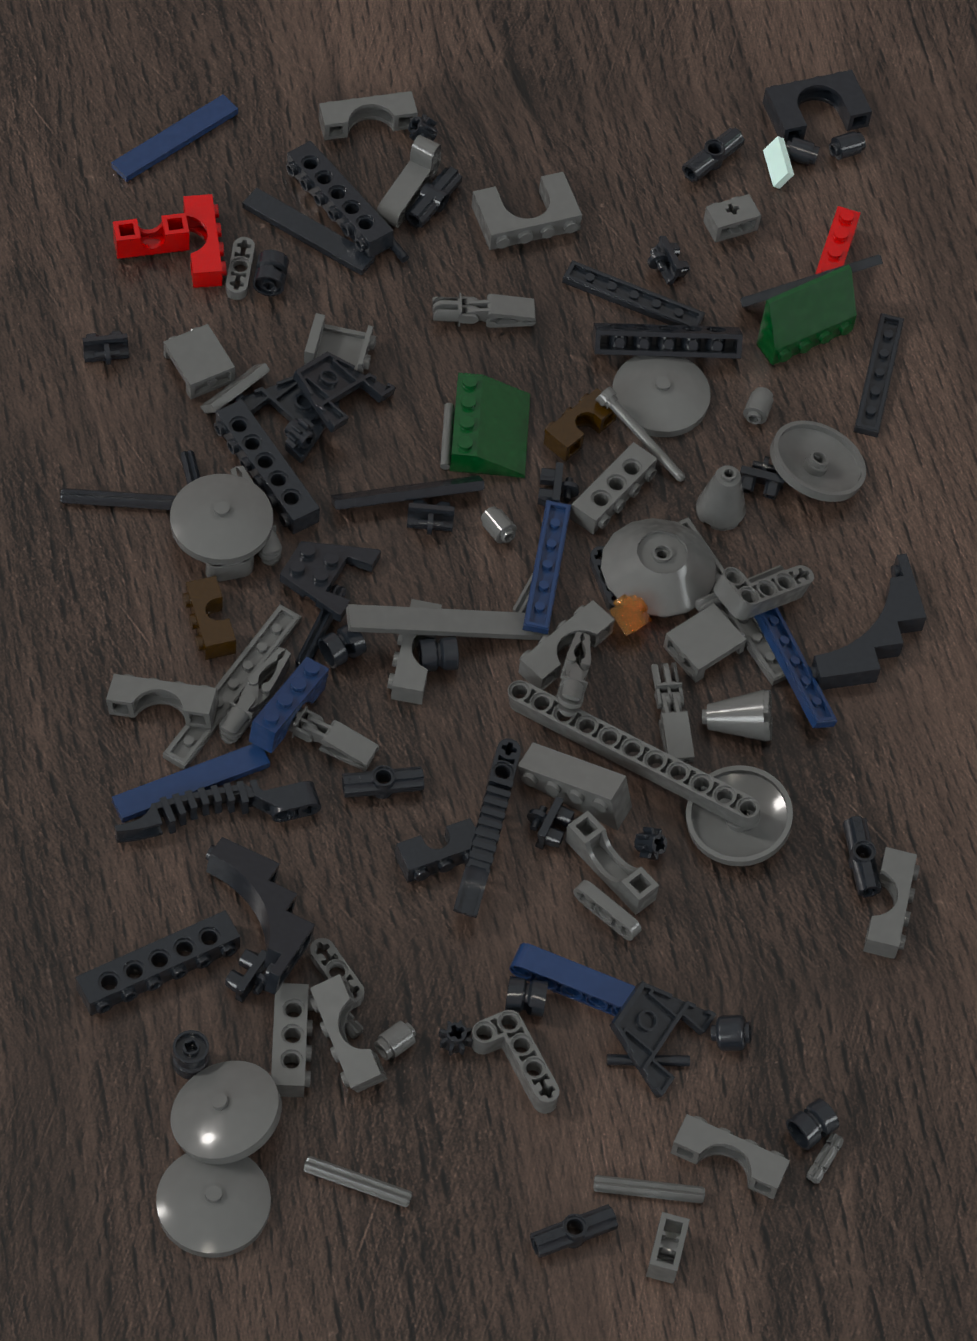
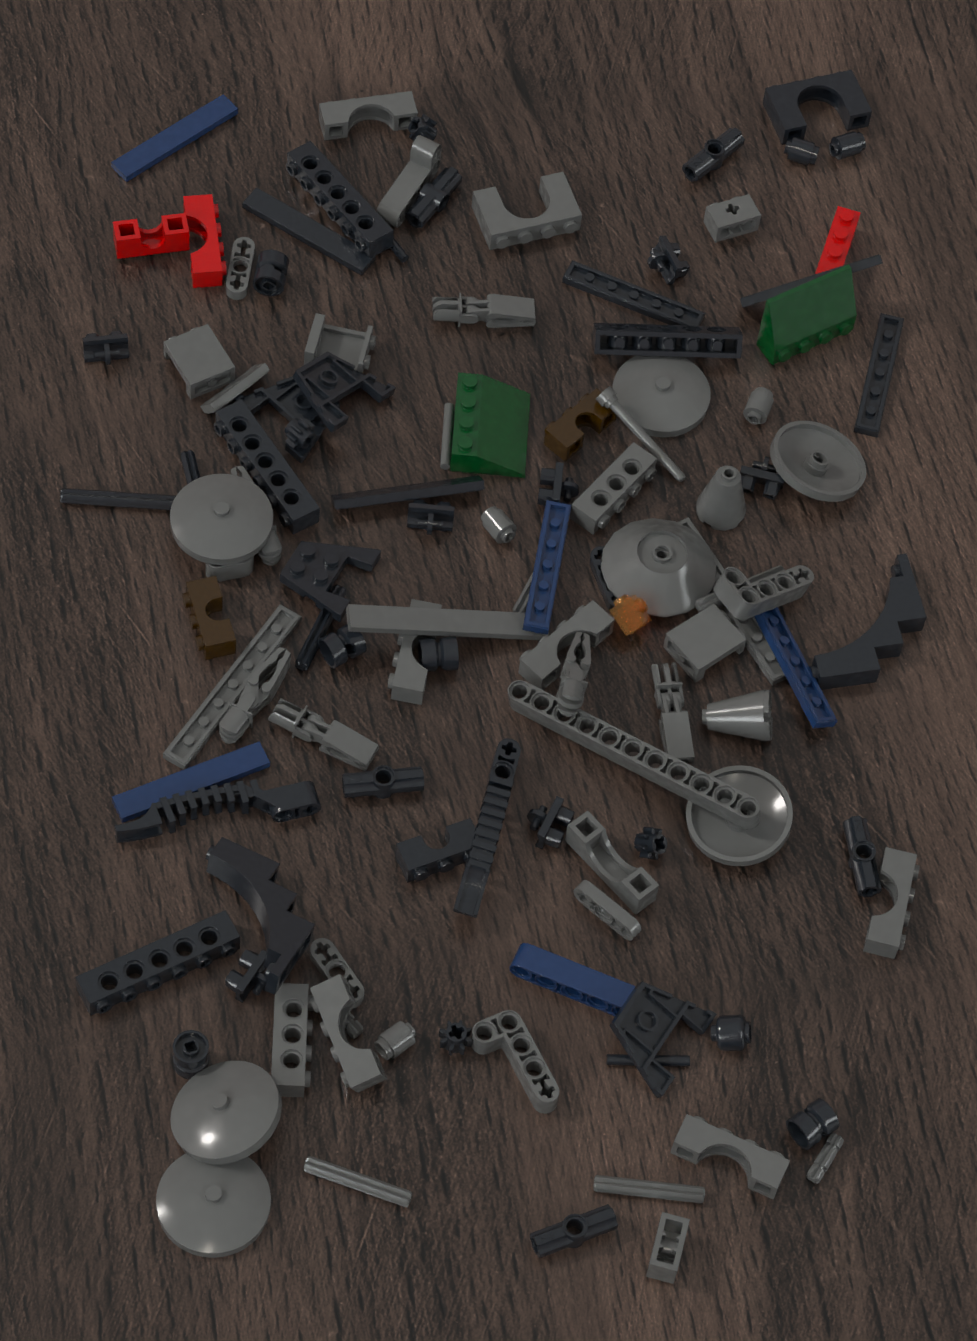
dark grey arch [106,674,219,729] -> none
dark blue arch [249,657,329,753] -> none
black wheel [505,976,548,1017] -> none
dark grey wedge [518,742,632,831] -> none
light aqua tile [763,136,794,189] -> none

